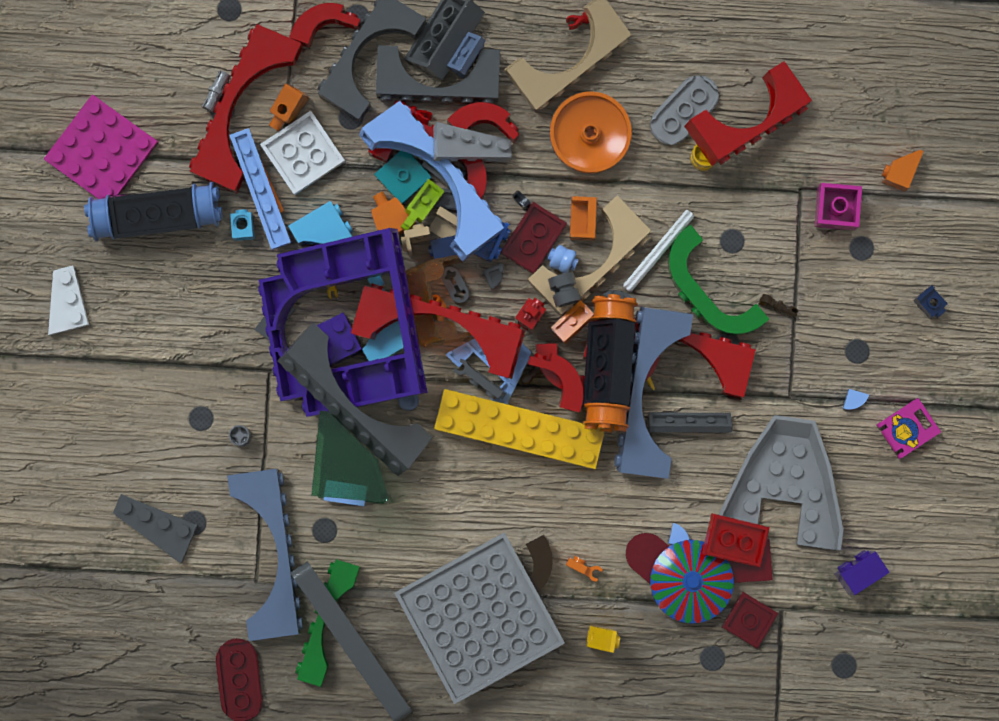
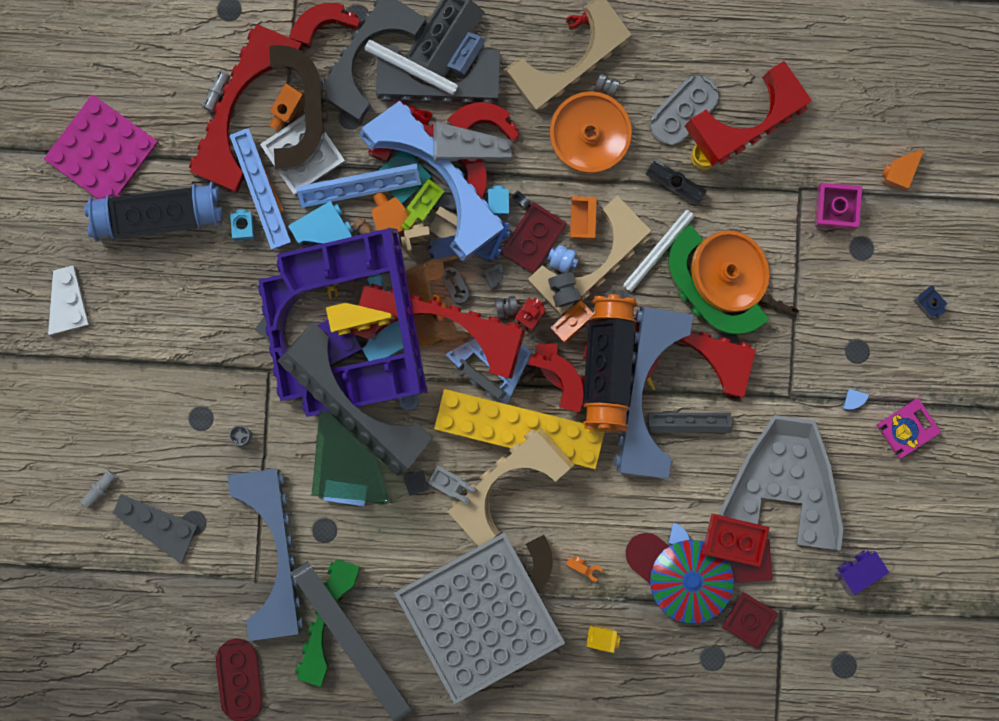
none -> light grey pin [80,470,118,509]
none -> dark brown arch [269,45,328,171]
none -> light blue plate [297,163,421,208]
none -> yellow slope [326,303,396,336]
none -> medium nougat pin [352,217,374,234]
none -> white axle [365,40,458,95]
none -> black plate [403,470,429,496]
none -> light grey hinge [428,465,477,505]
none -> tan arch [448,428,574,546]
none -> medium azure brick [488,186,509,217]
none -> flat silver wheel [495,295,518,318]
none -> flat silver wheel [594,73,620,98]
none -> black piece [645,159,707,206]
none -> orange dish [691,230,769,313]

